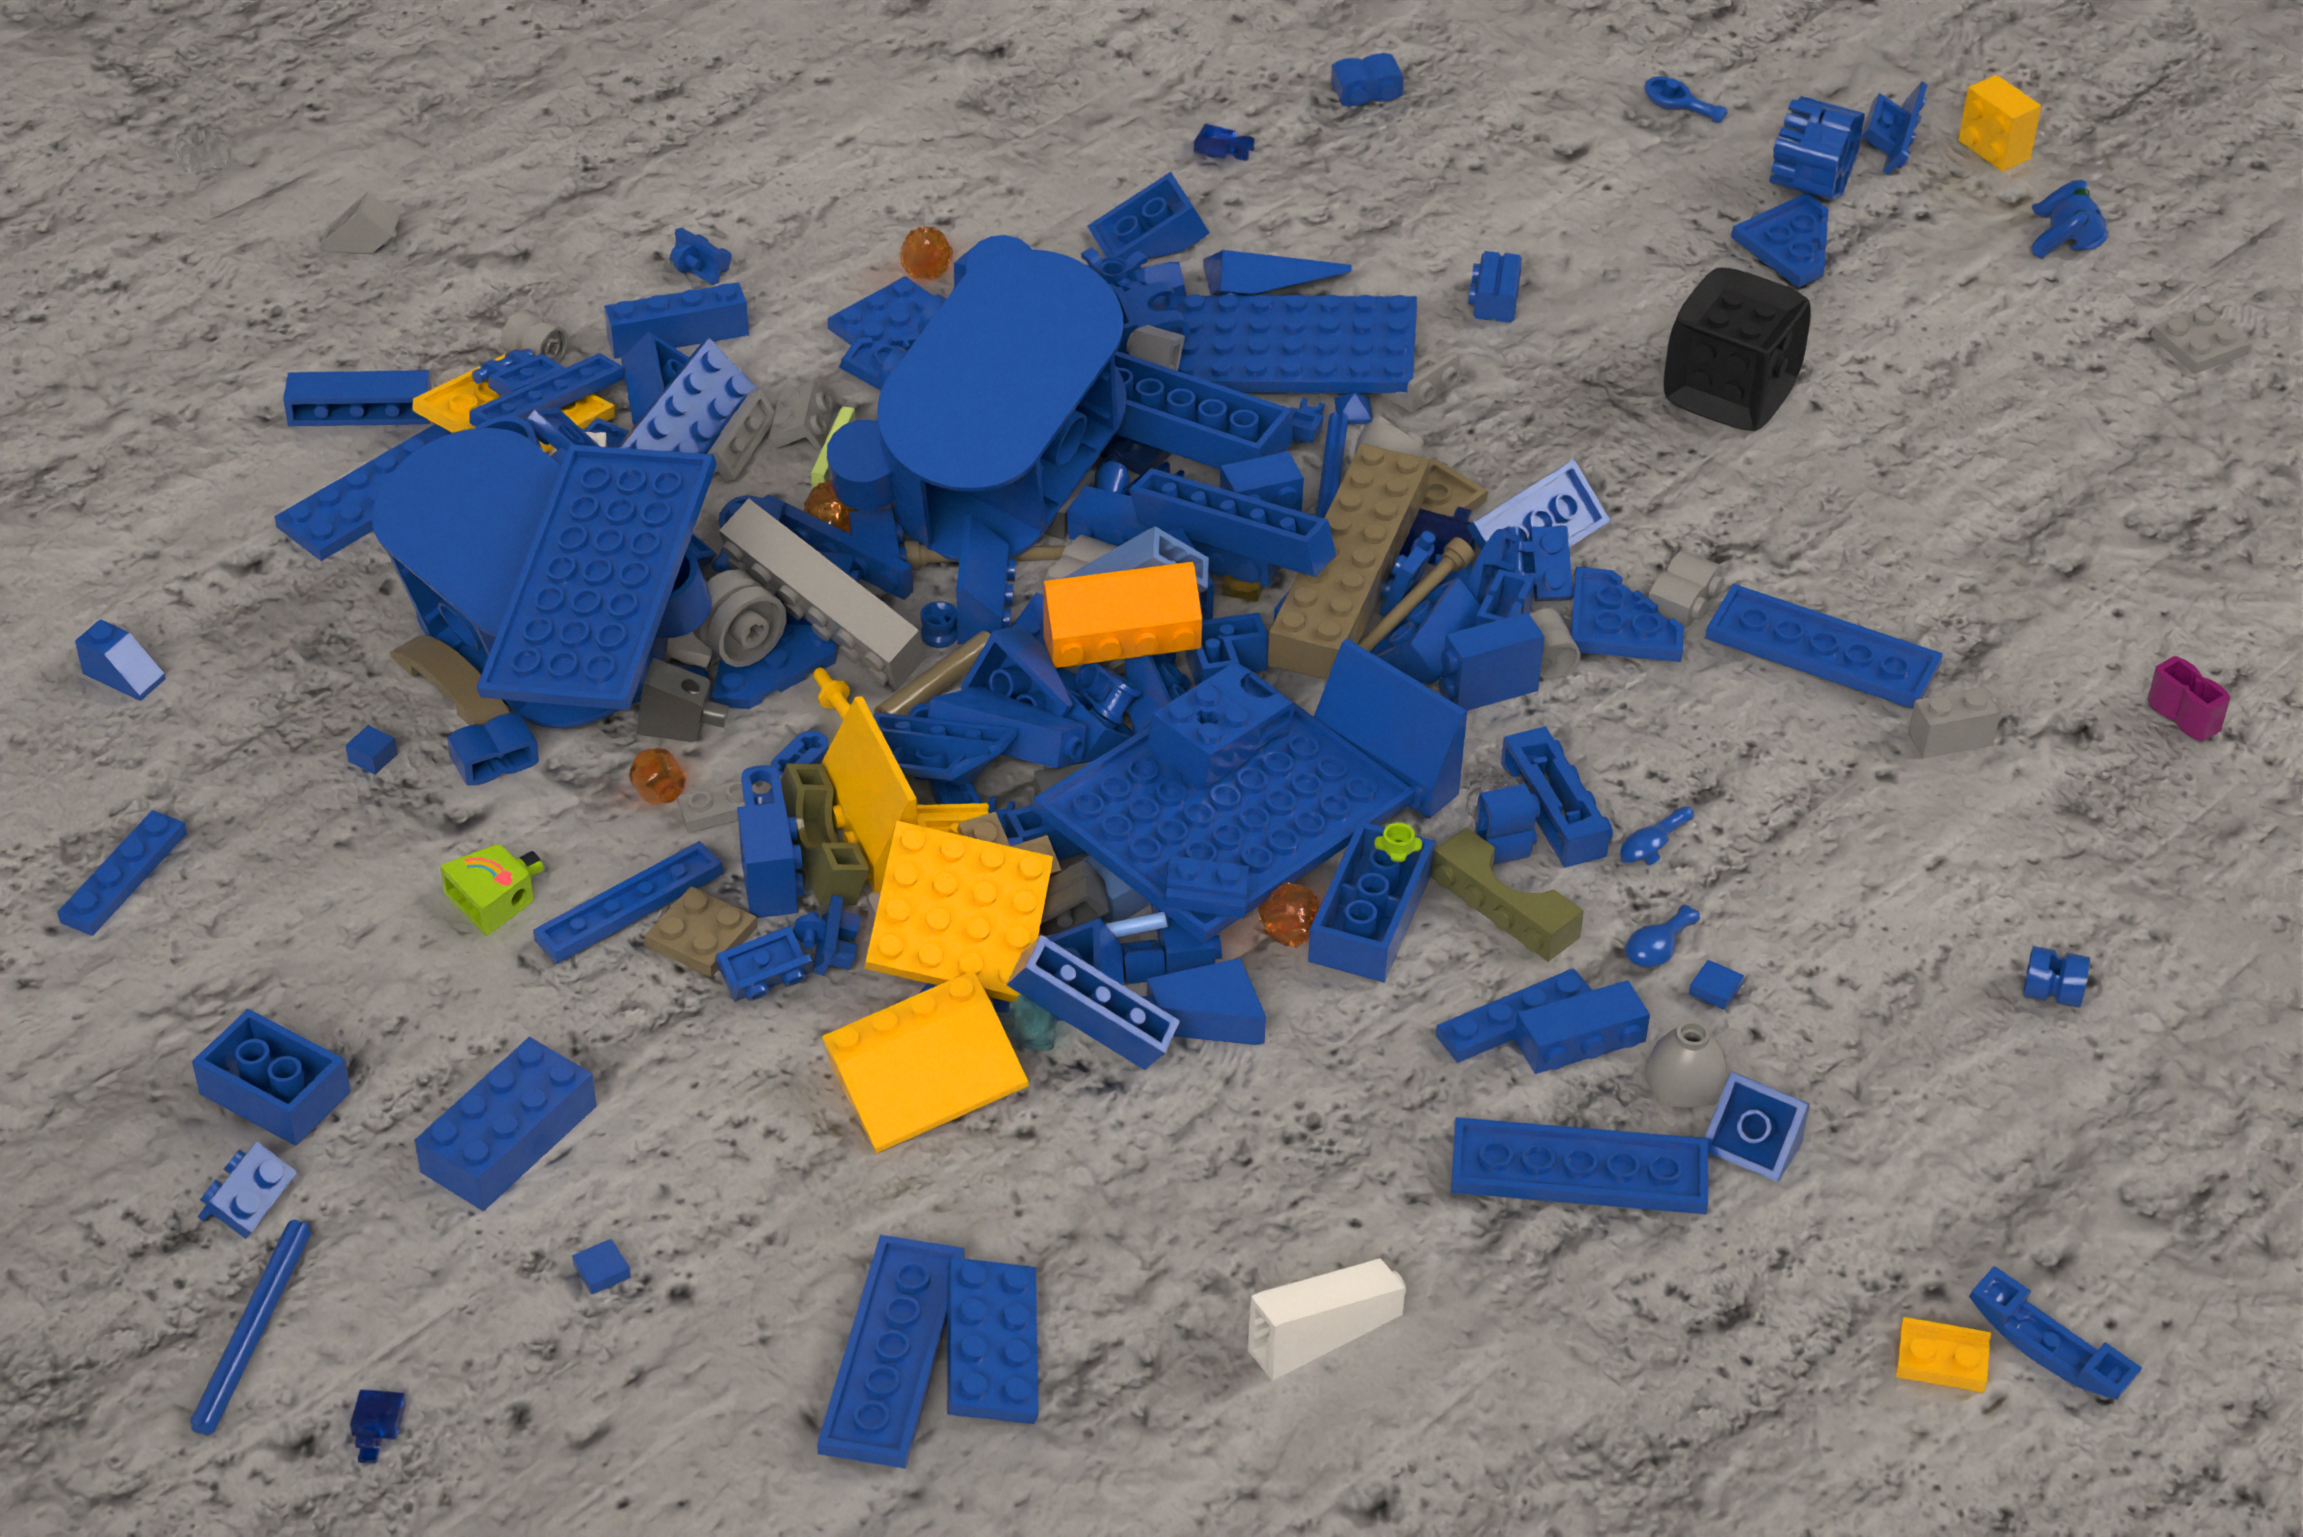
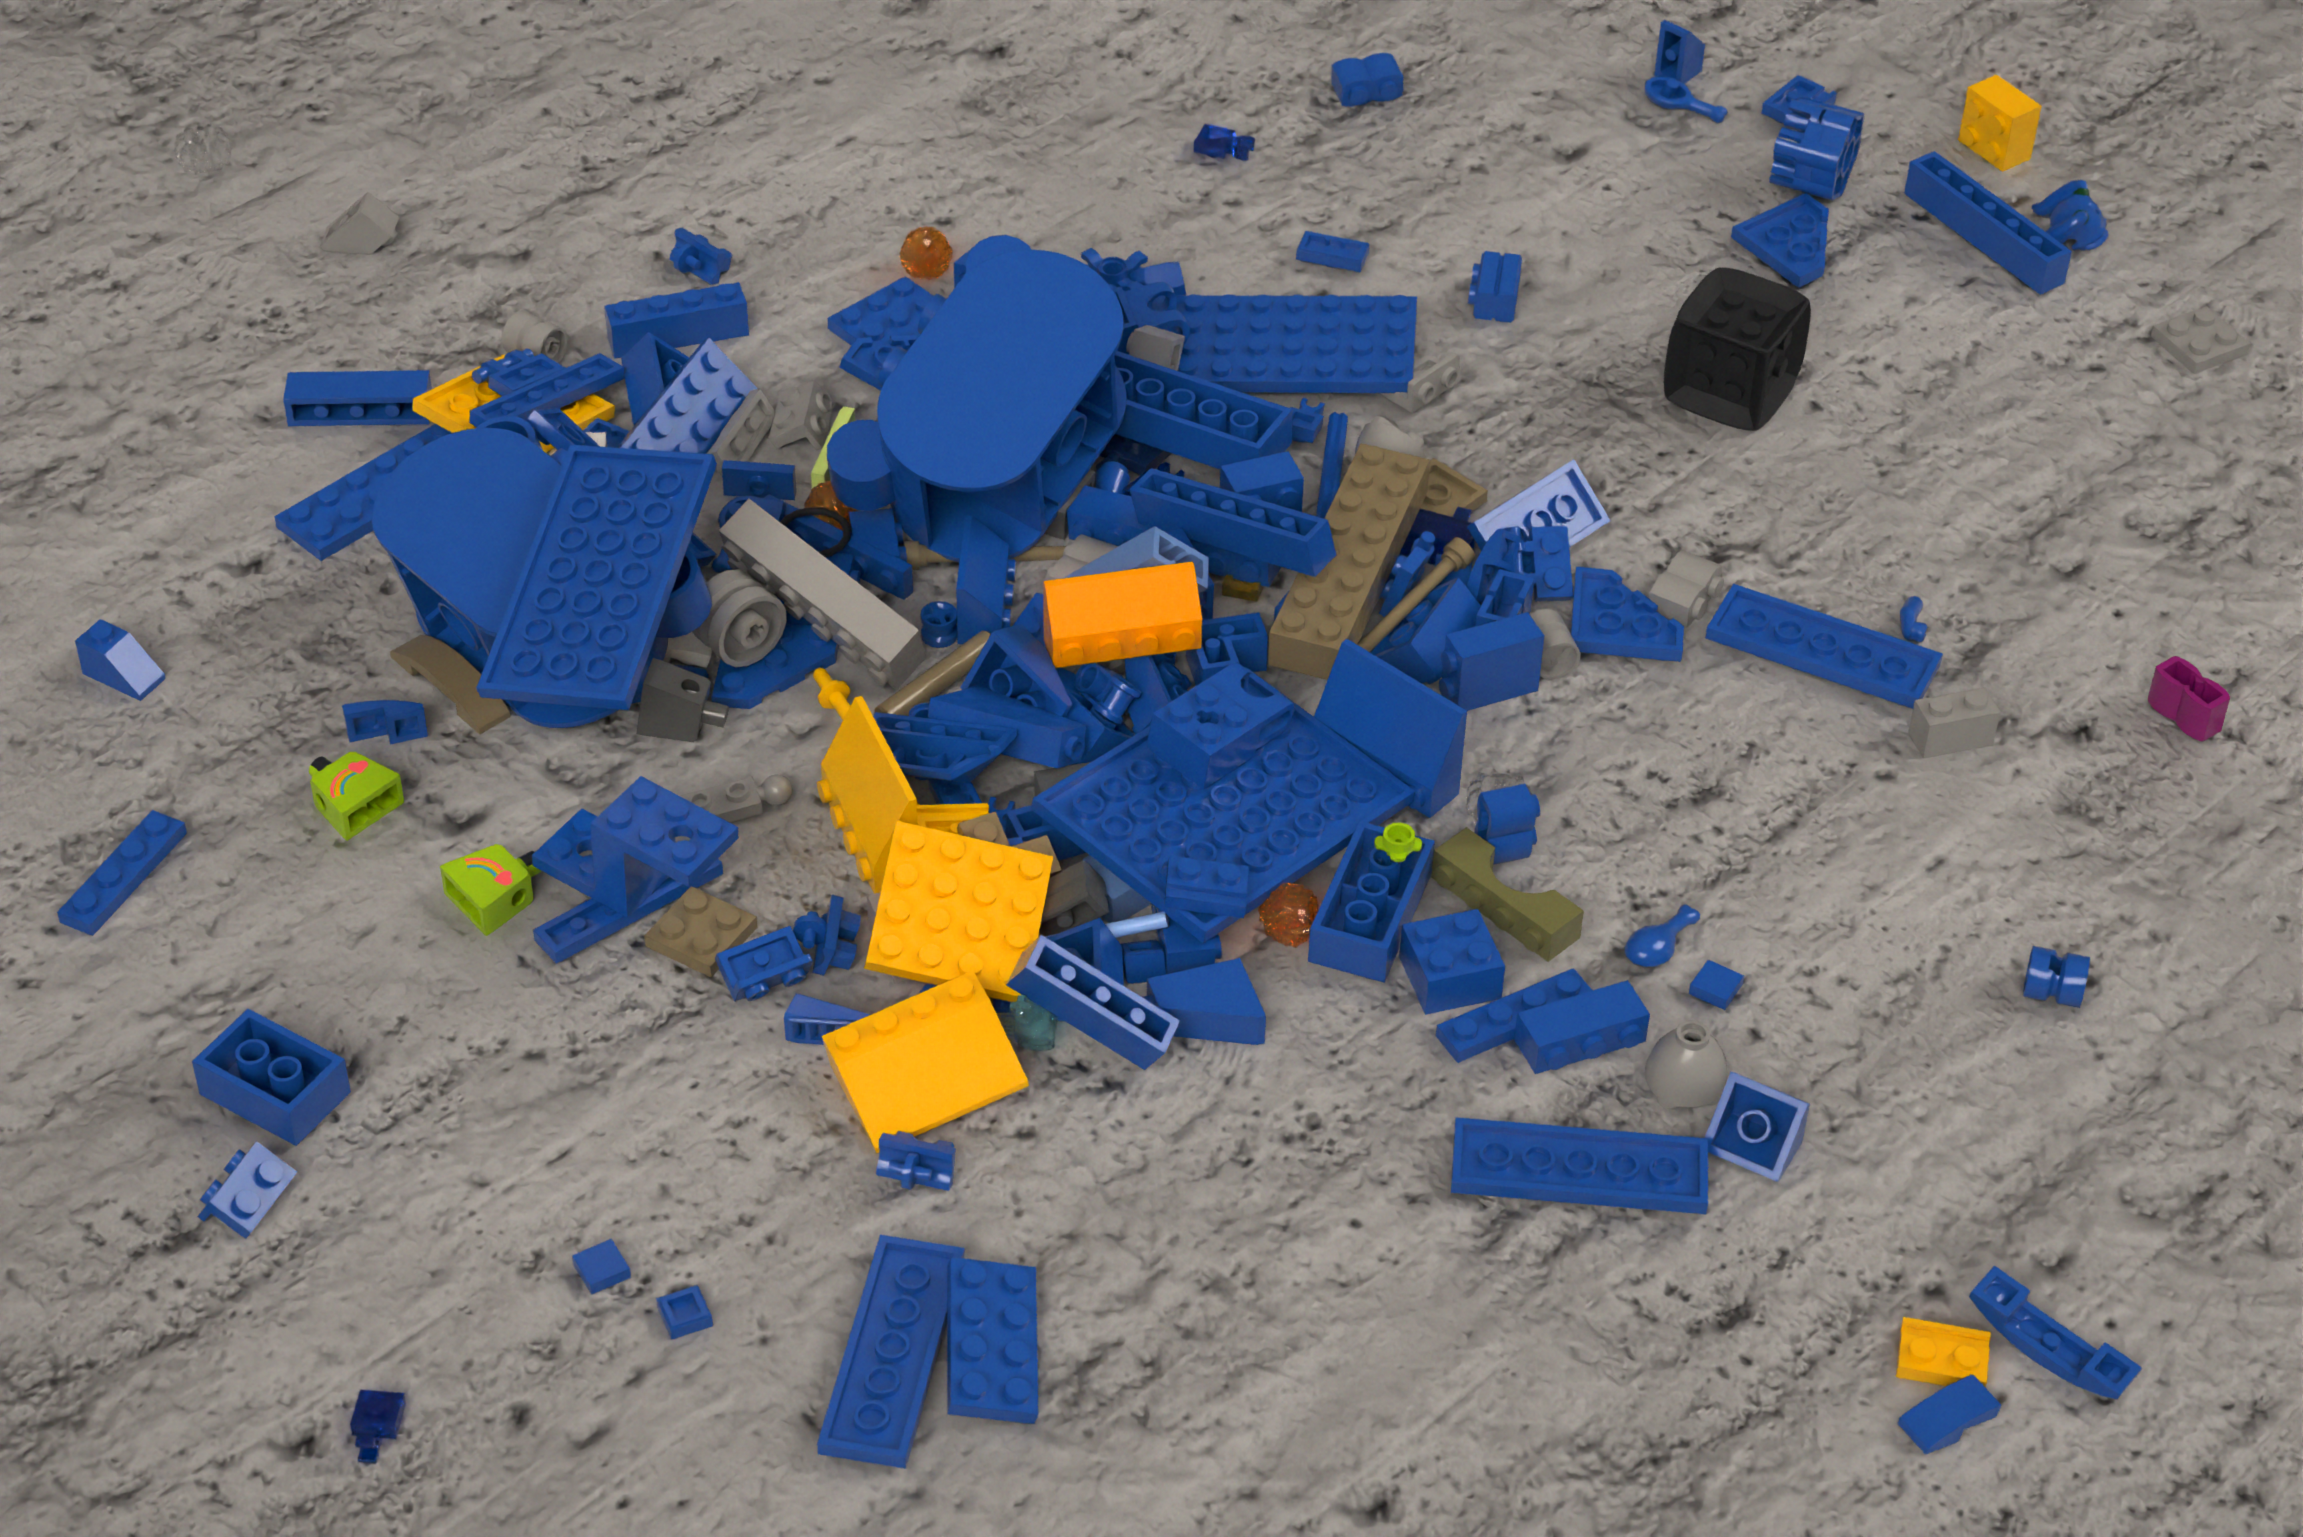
blue axle [190,1219,311,1436] -> none
blue piece [346,725,398,775] -> none
blue brick [415,1036,597,1212] -> none
blue brick [447,713,539,785] -> none
clear orange head [629,748,687,805] -> none
blue brick [737,765,804,918] -> none
blue beam [771,731,829,775] -> none
olive arch [781,763,869,905] -> none
blue slope [1087,172,1210,261] -> none
blue wedge [1203,250,1352,296] -> none
white slope [1248,1258,1406,1381] -> none
blue slope [1335,392,1372,424] -> none
blue brick [1501,726,1613,868] -> none
blue piece [1620,806,1694,865] -> none
blue bracket [1861,82,1927,175] -> none
none -> lime torso [309,752,404,841]
none -> blue slope [342,700,428,745]
none -> blue bracket [532,776,739,918]
none -> blue tile [656,1285,713,1340]
none -> blue plate [722,460,796,501]
none -> black piece [780,507,851,558]
none -> blue slope [784,993,871,1045]
none -> blue hips [876,1131,956,1191]
none -> blue plate [1296,231,1370,272]
none -> blue brick [1399,909,1505,1015]
none -> blue slope [1654,20,1705,84]
none -> blue plate [1761,75,1837,123]
none -> blue slope [1897,1374,2002,1455]
none -> blue arm [1900,596,1928,643]
none -> blue brick [1904,151,2072,295]

